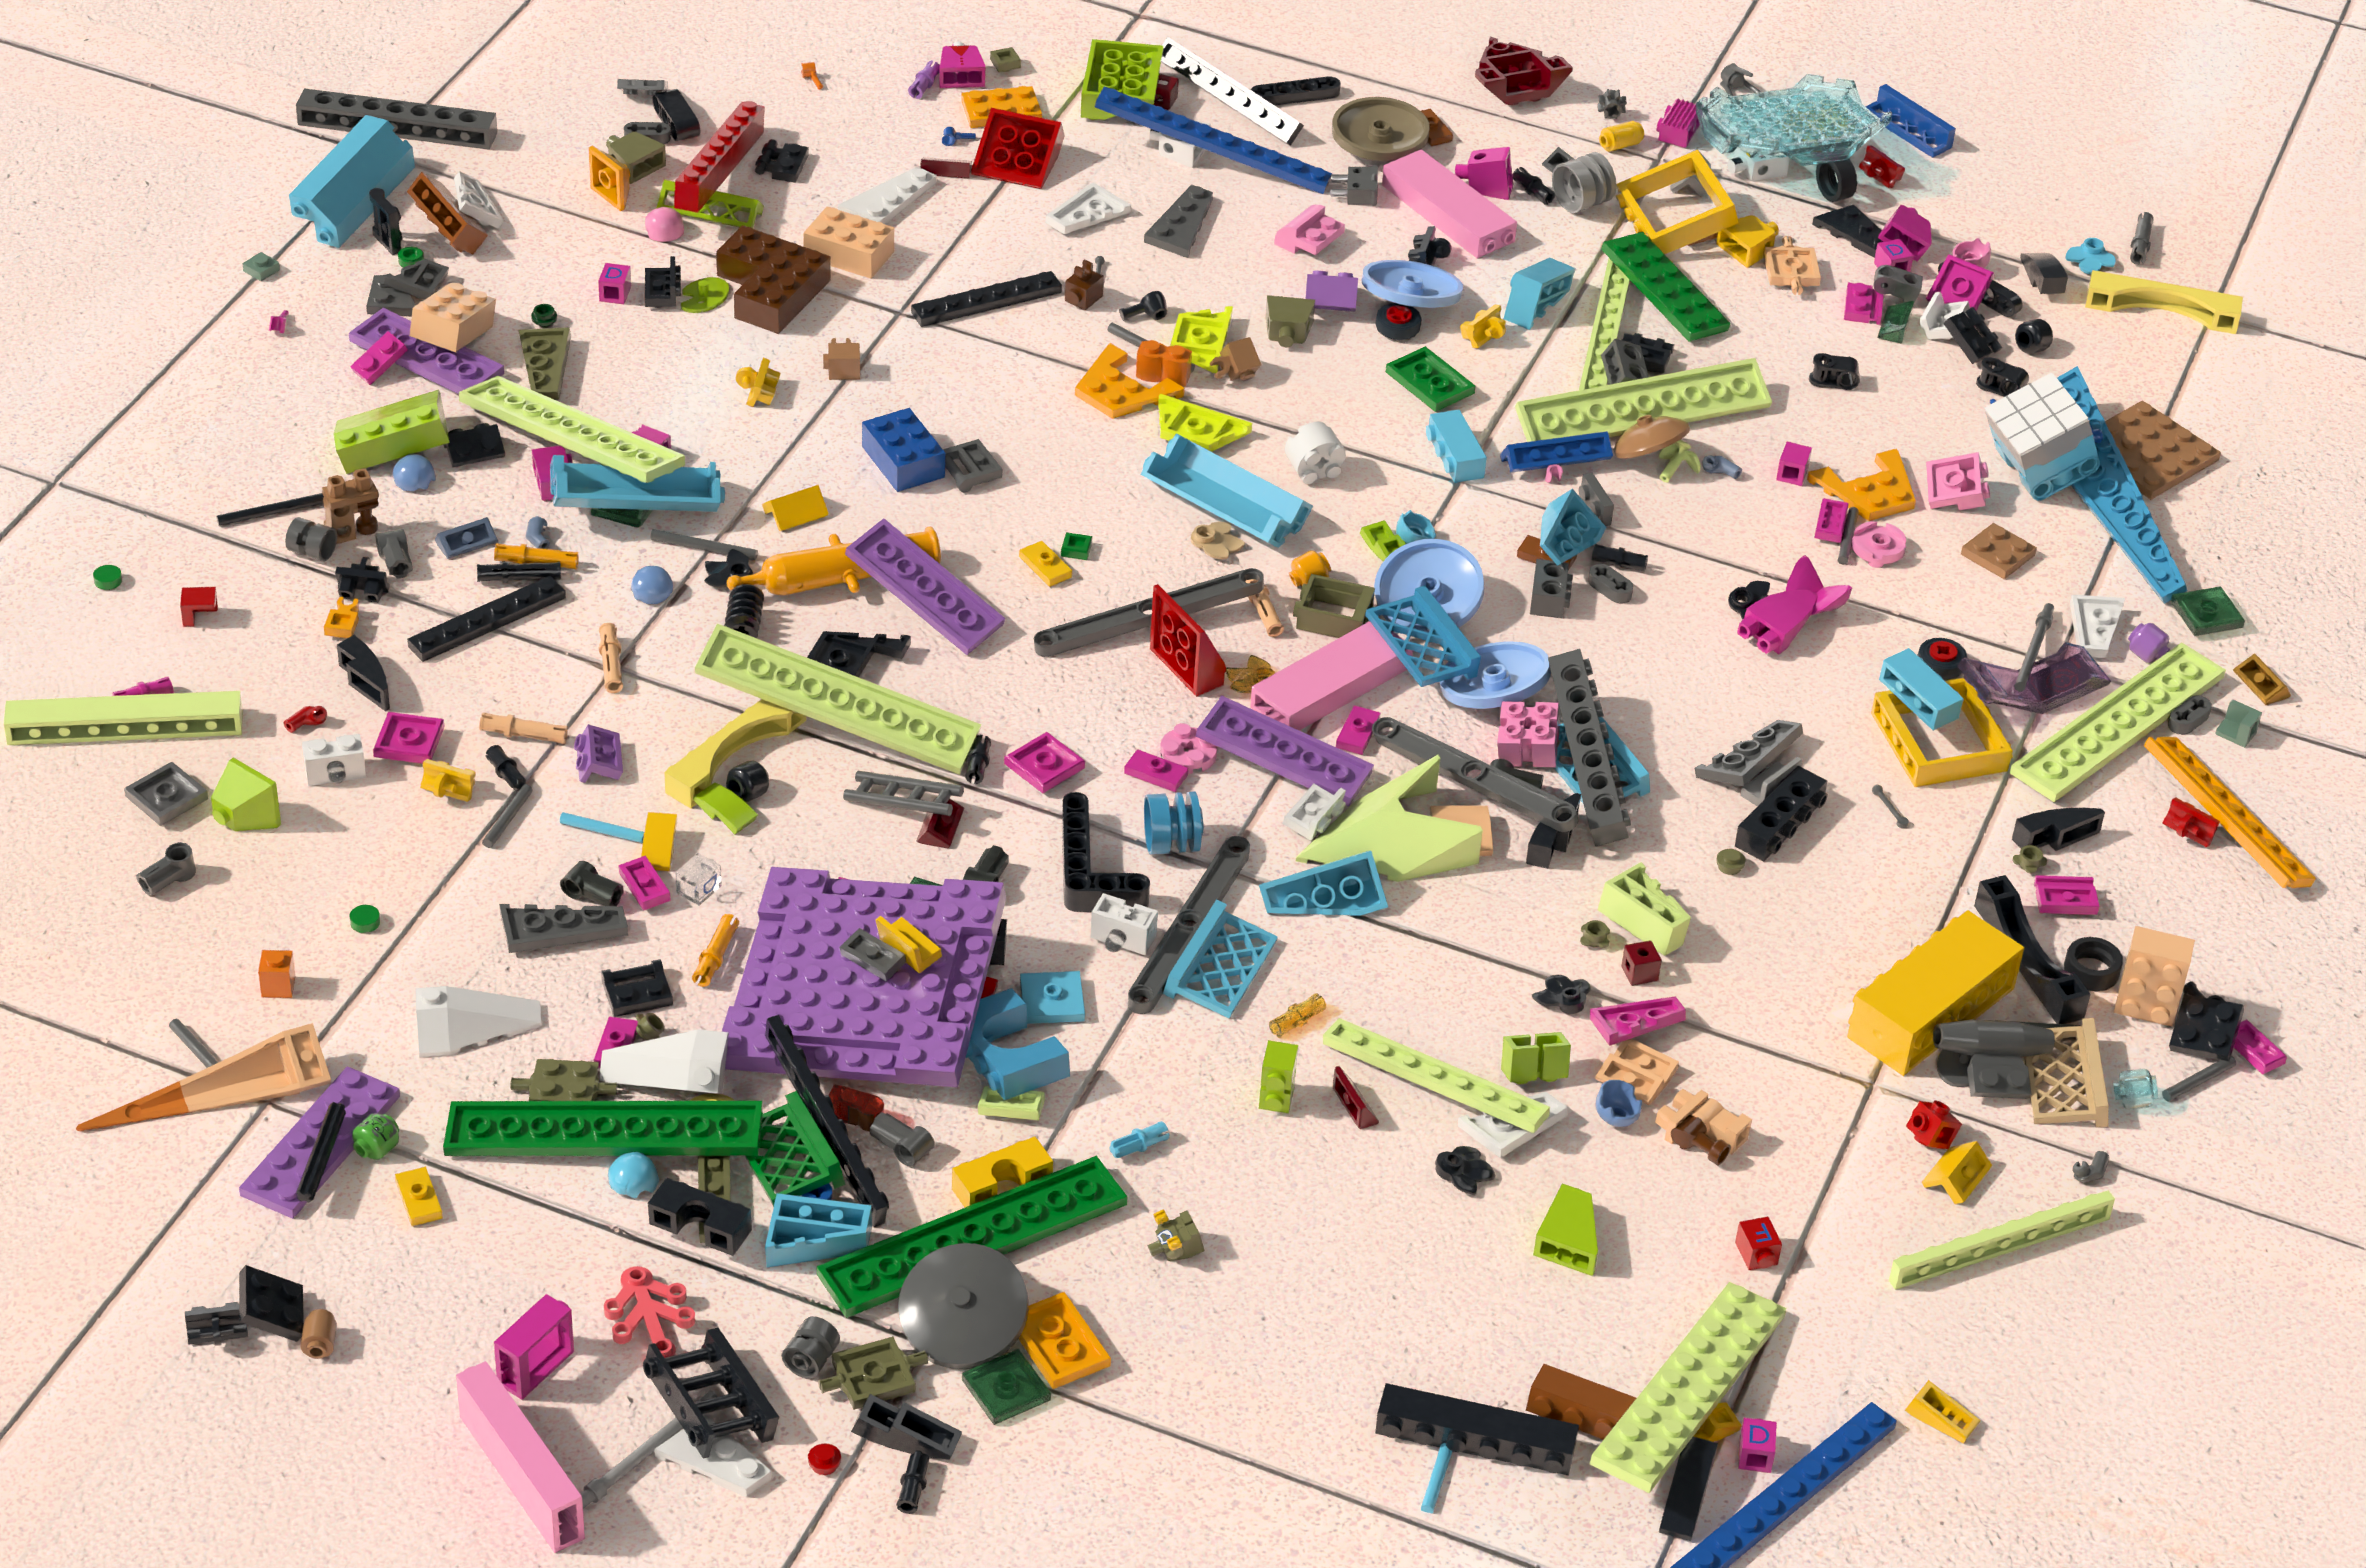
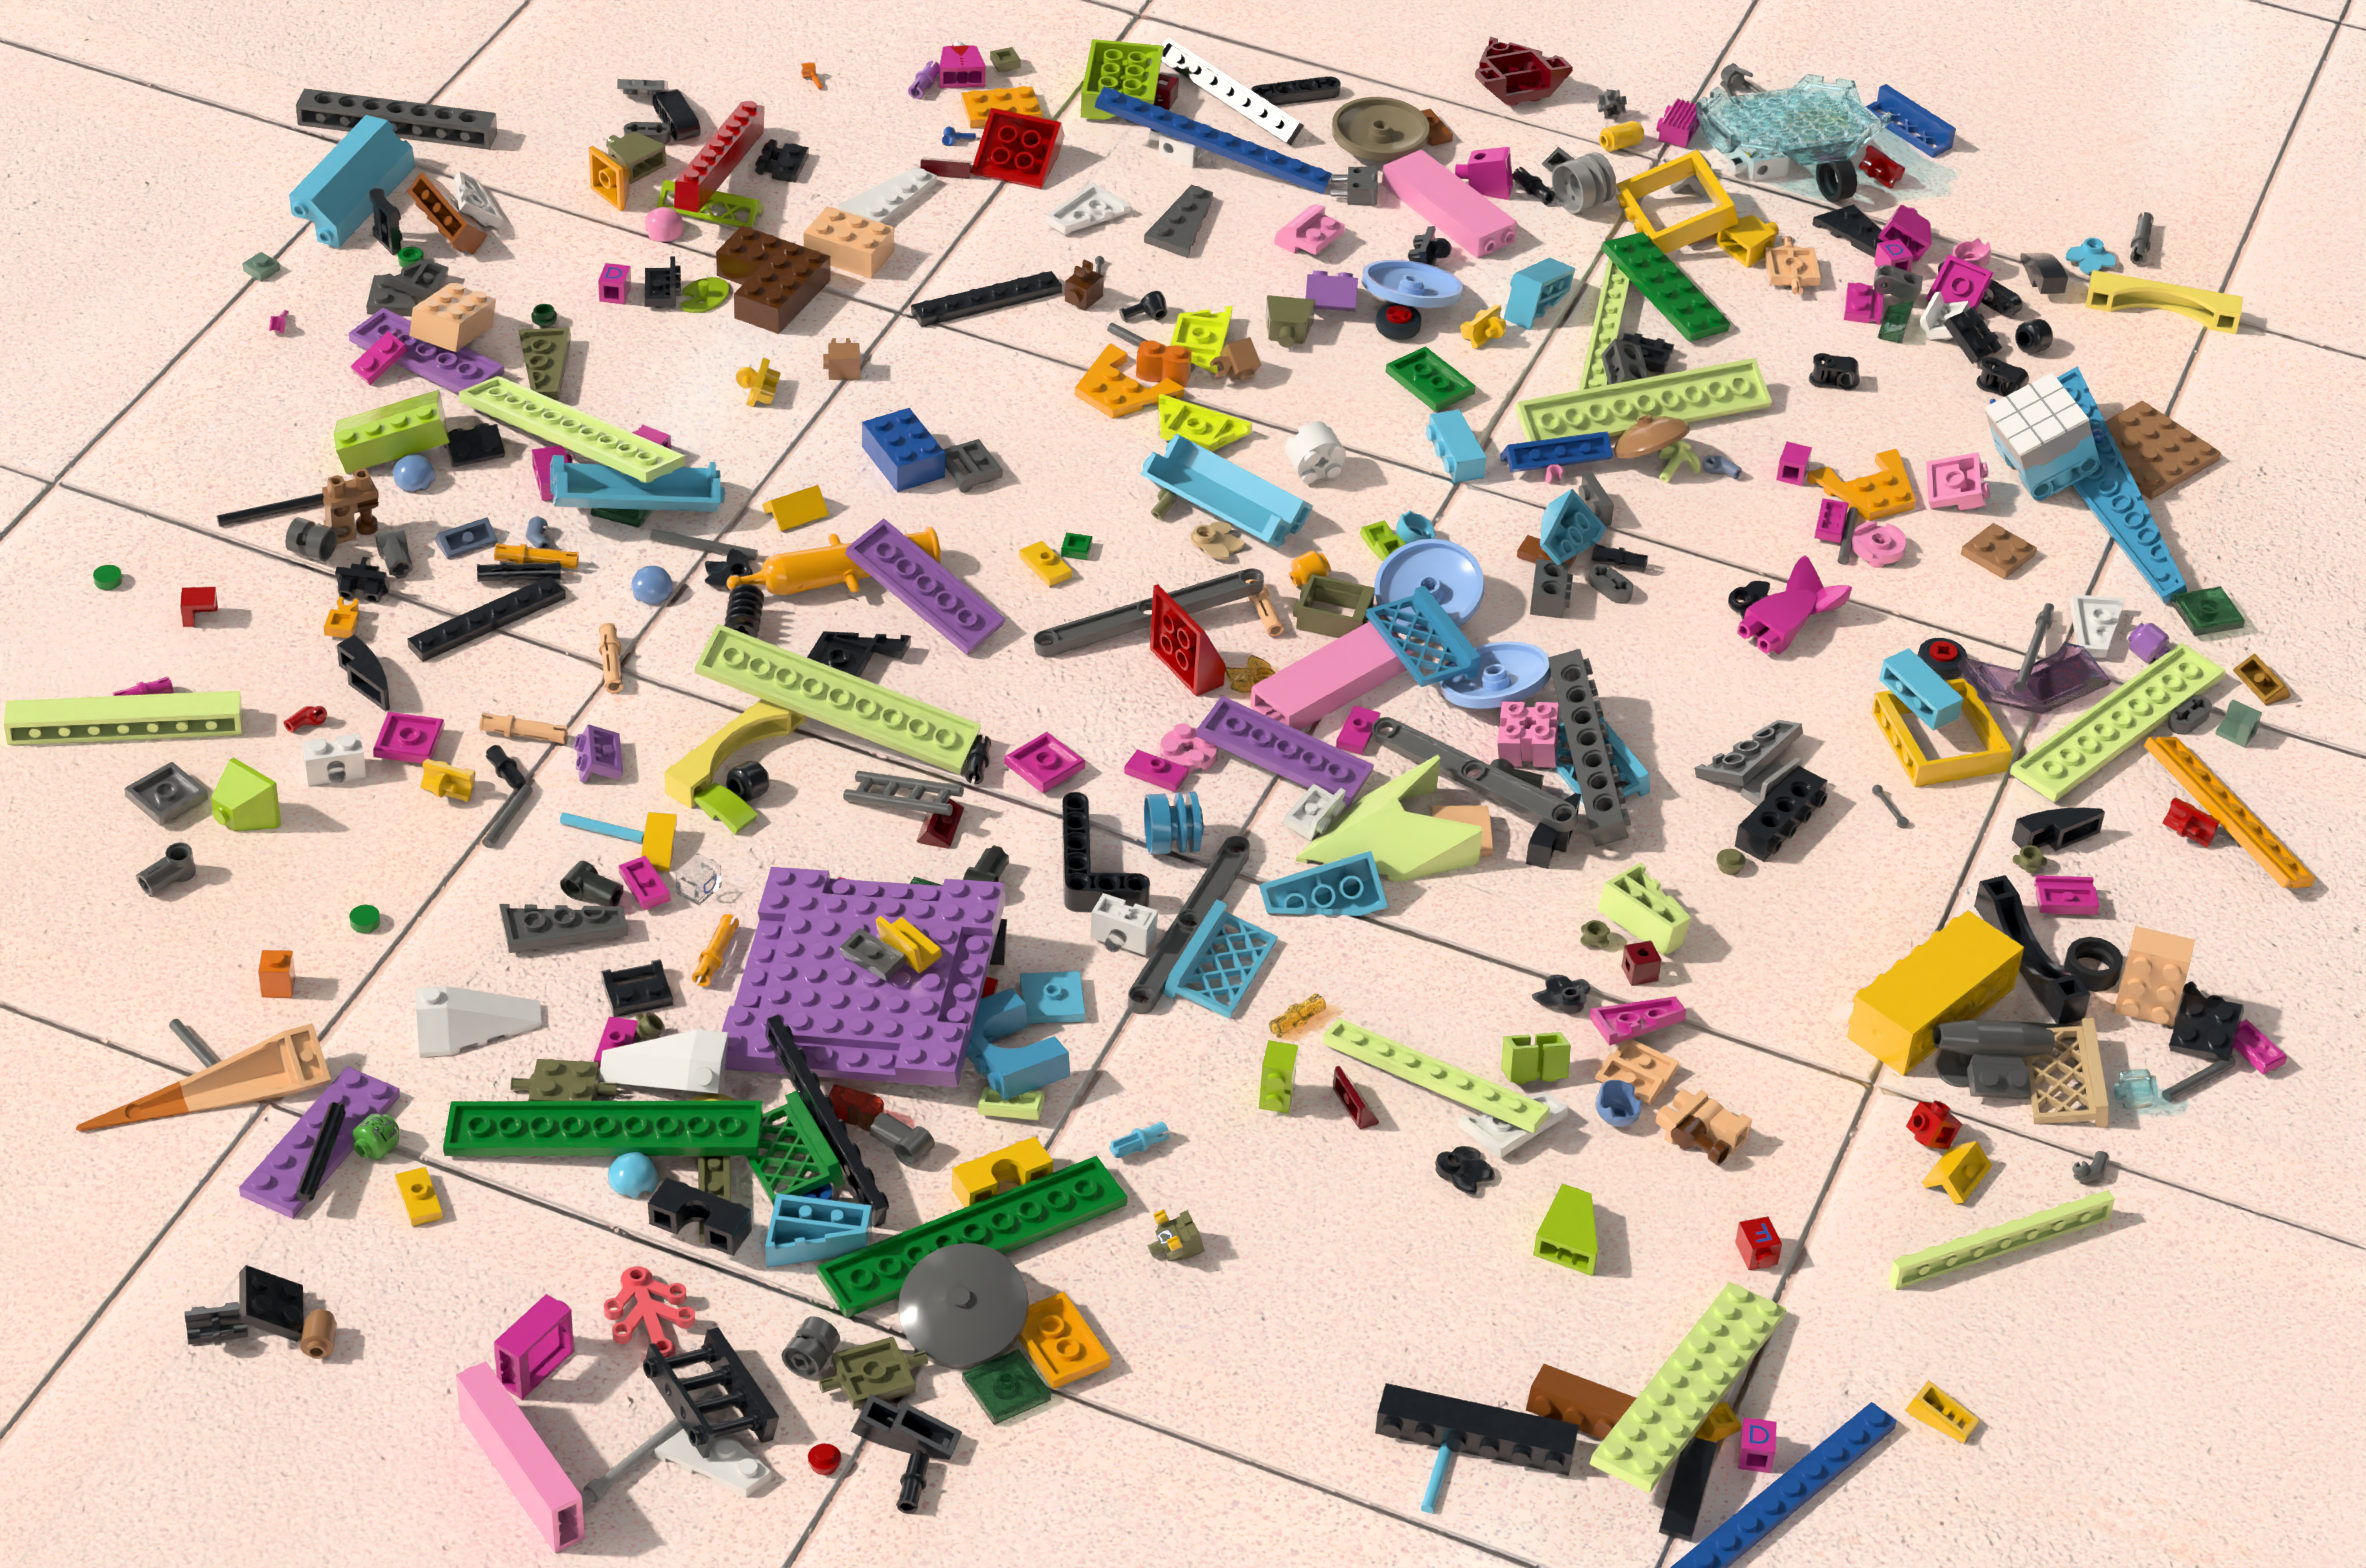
none -> olive arm [1151,488,1177,520]

